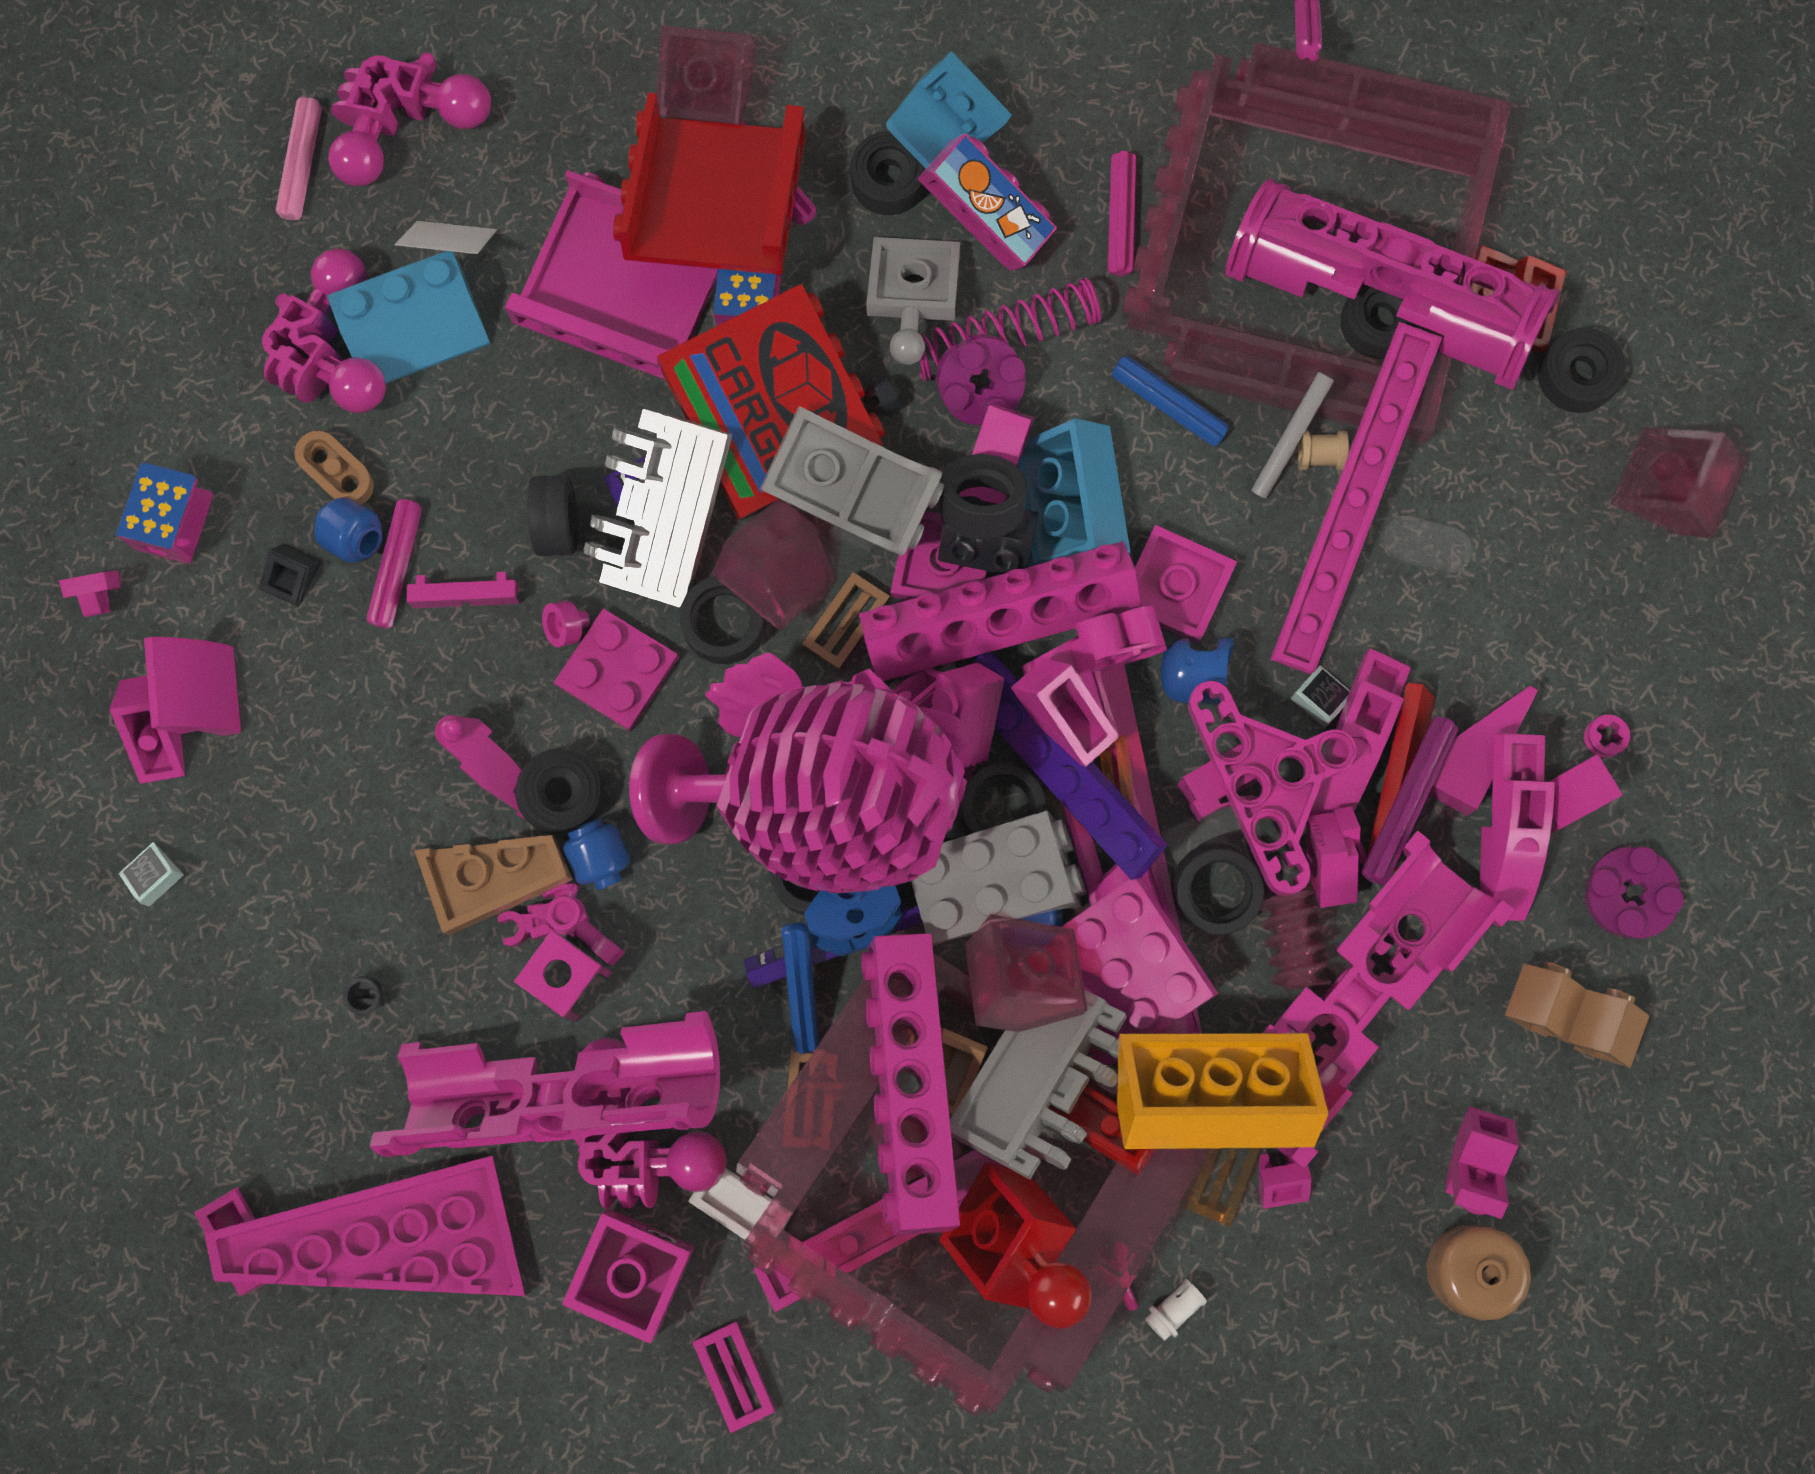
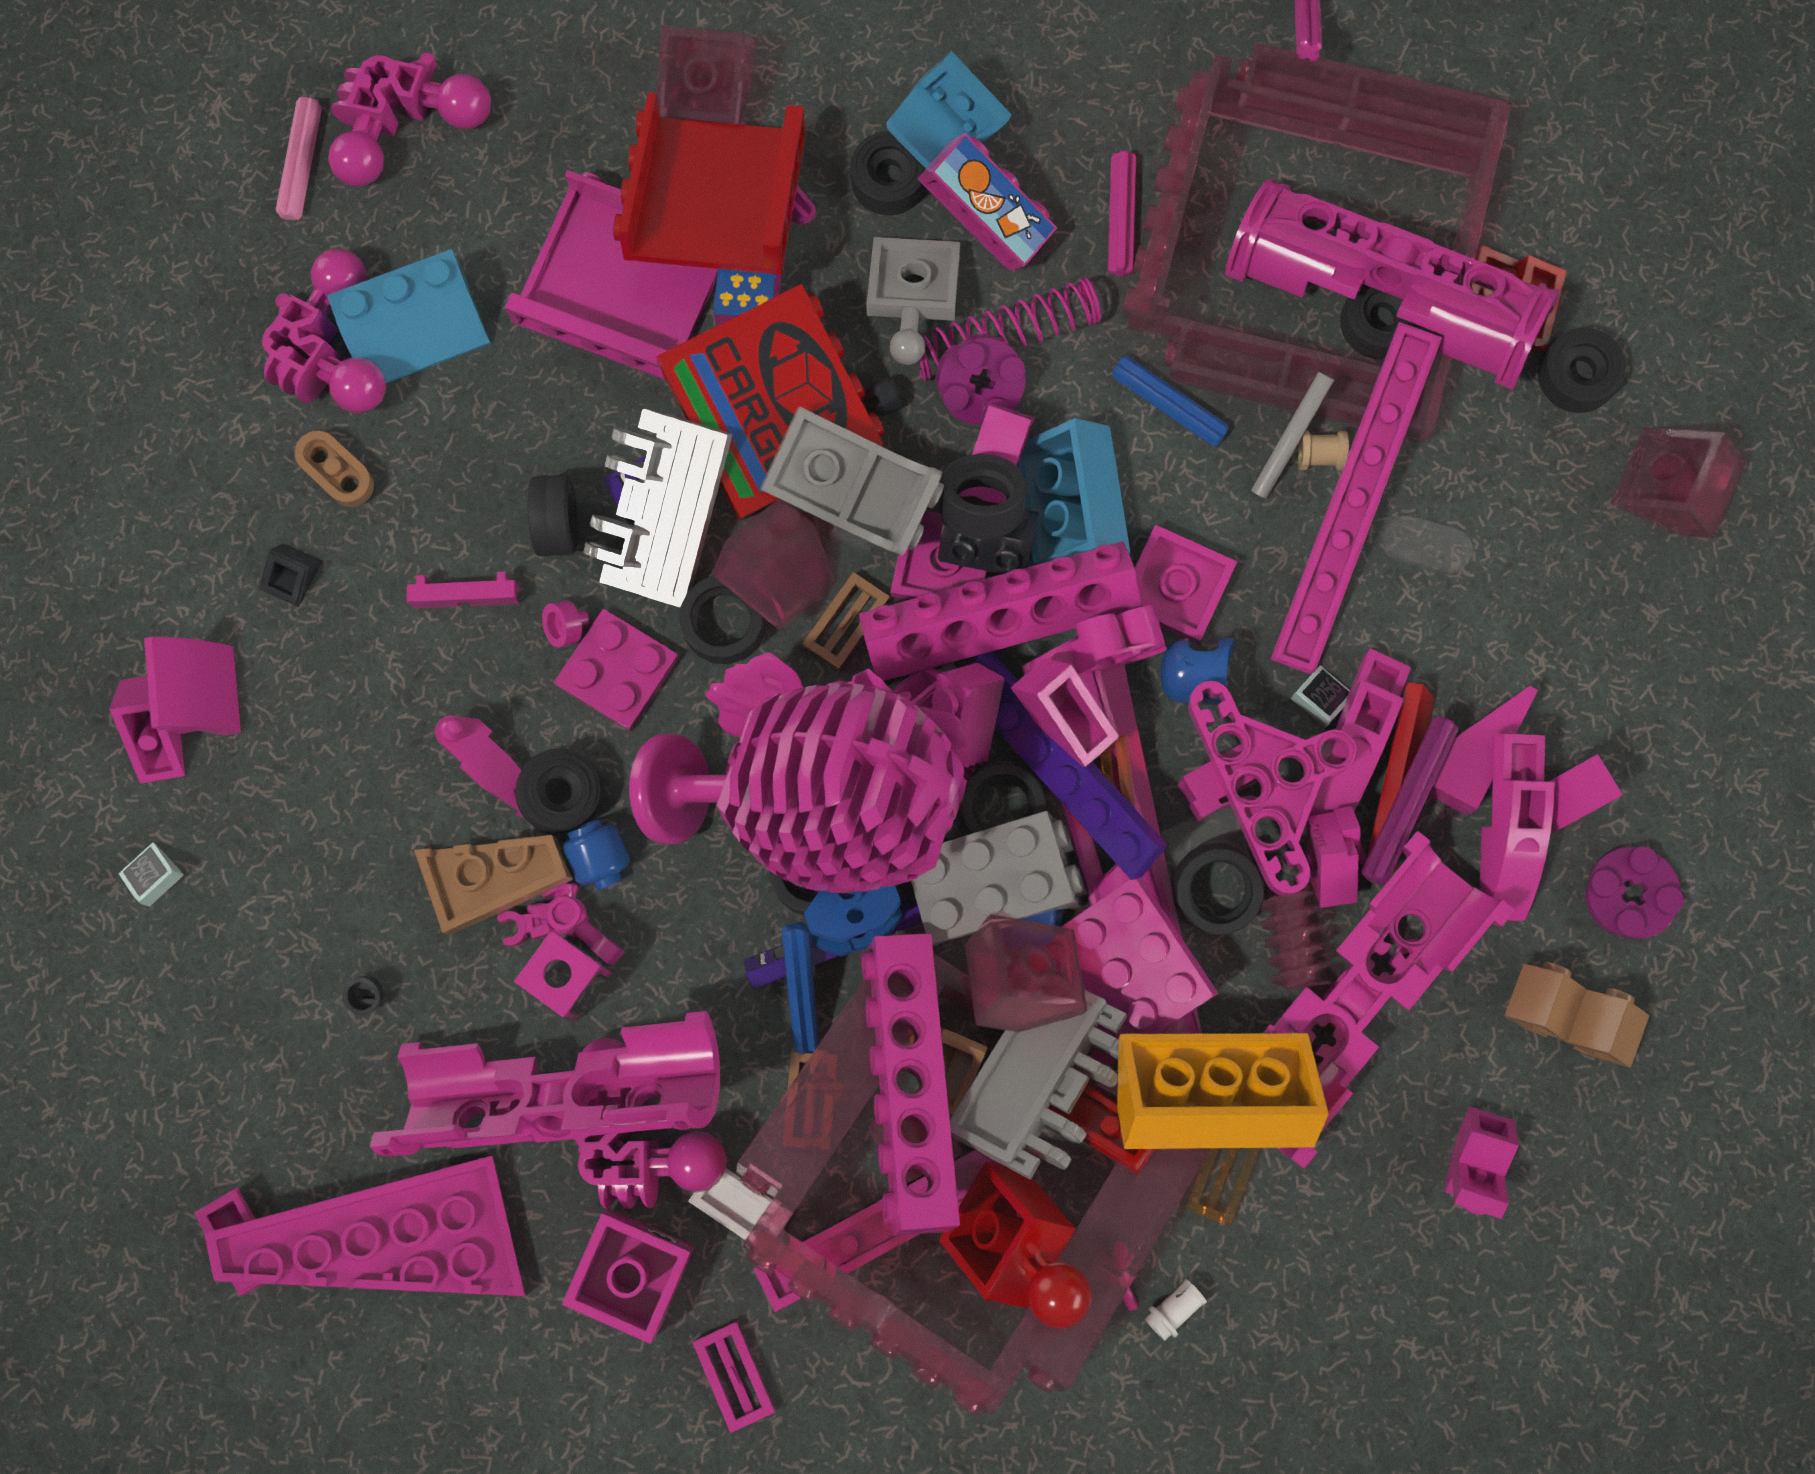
dark pink tile [59,570,121,617] -> none
piece [116,463,213,564] -> none
blue head [314,497,383,563] -> none
dark pink axle [366,499,422,628] -> none
white sticker [395,221,497,254] -> none
dark pink tile [1258,1153,1312,1209] -> none
medium nougat head [1426,1225,1531,1321] -> none
dark pink bush [1584,715,1630,758] -> none

